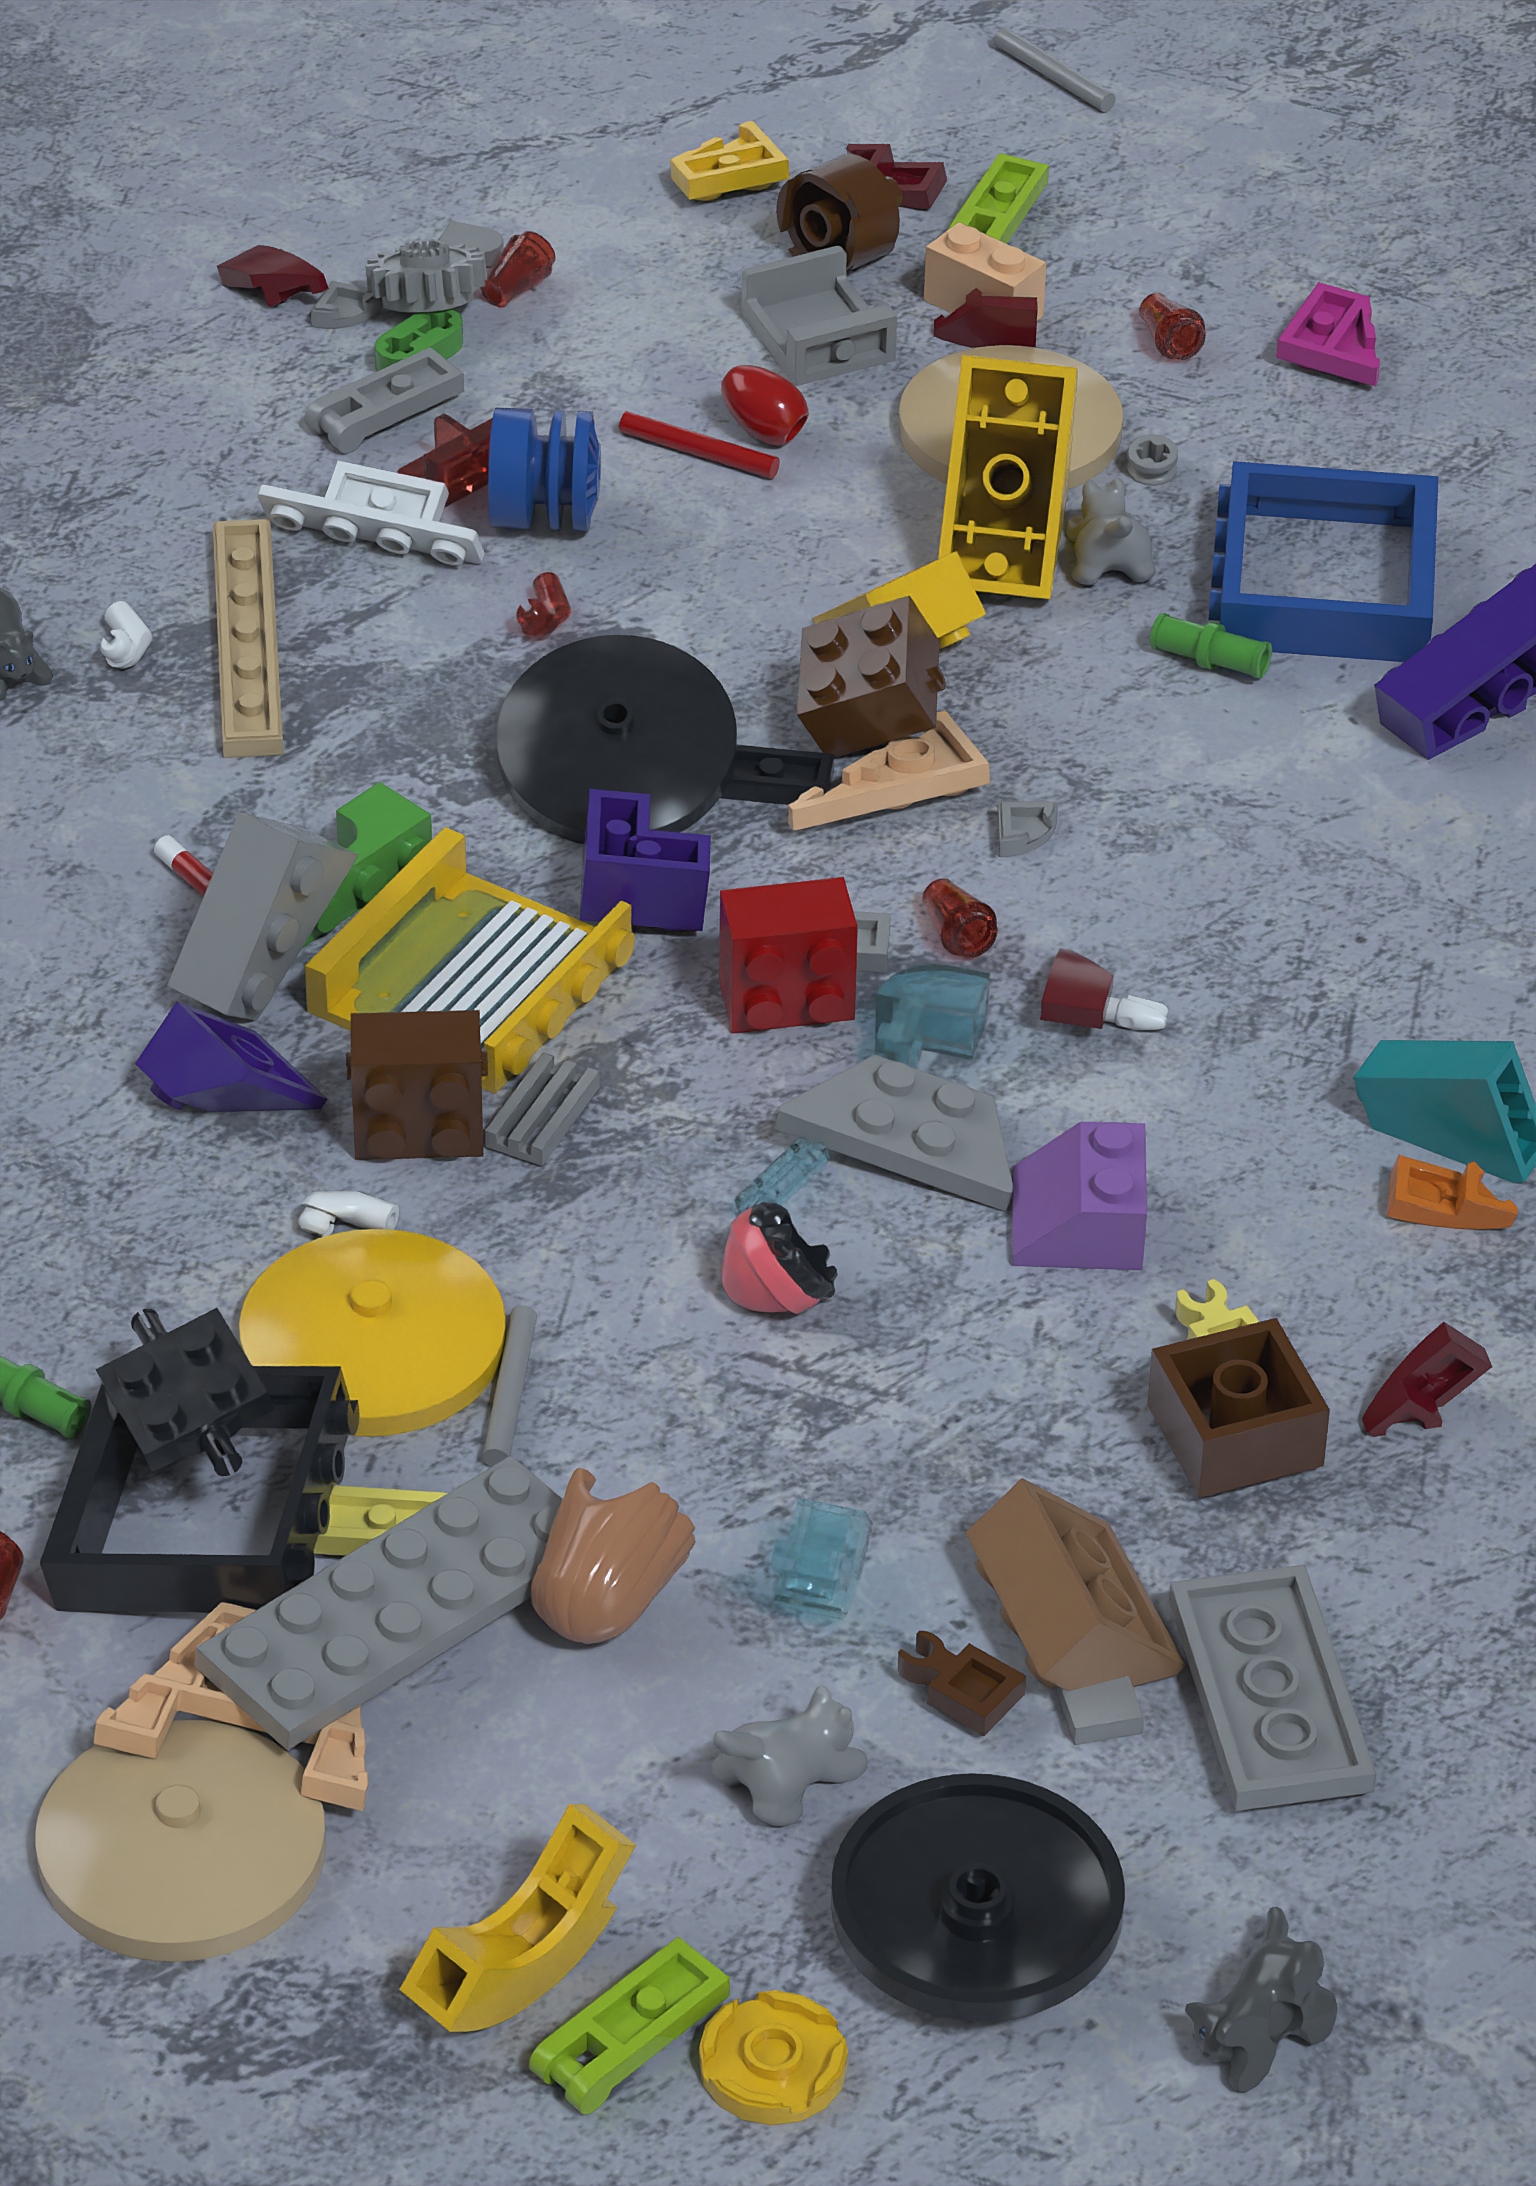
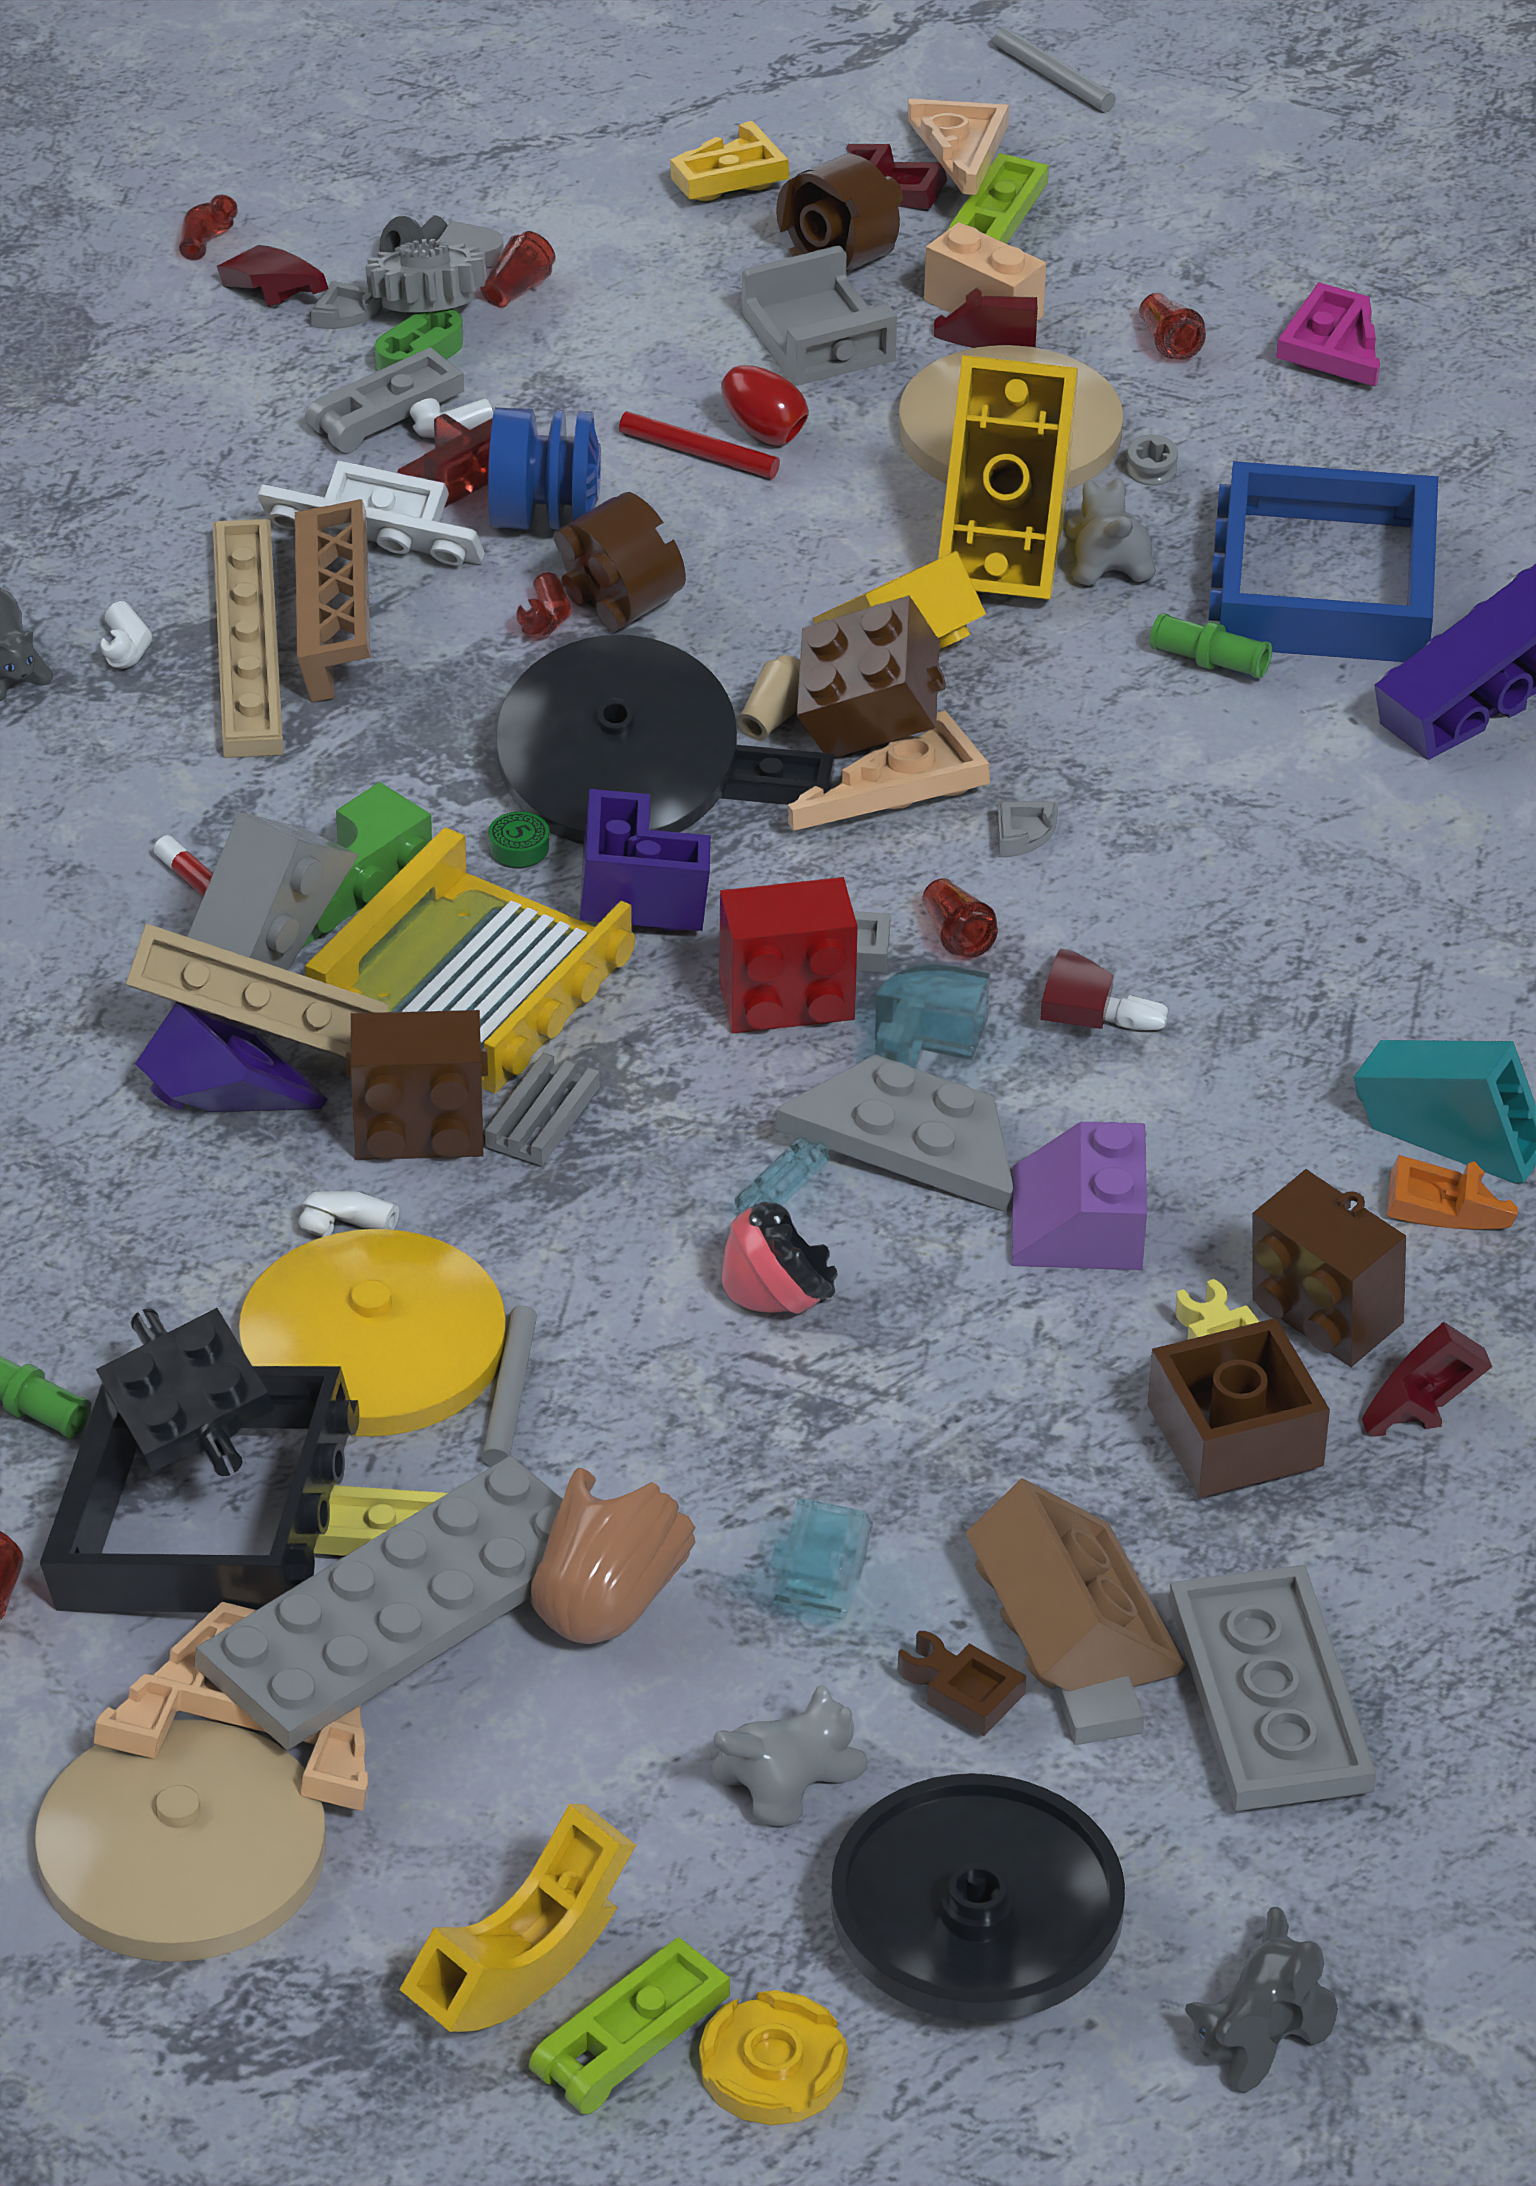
none -> tan fence [126,923,390,1058]
none -> clear red arm [179,194,238,260]
none -> medium nougat fence [295,499,371,702]
none -> dark grey plate [379,215,448,253]
none -> white arm [410,398,493,438]
none -> green tile [488,812,550,868]
none -> reddish brown brick [553,492,686,632]
none -> tan cone [737,655,800,741]
none -> light nougat wing [908,99,1009,195]
none -> reddish brown brick [1252,1169,1406,1367]

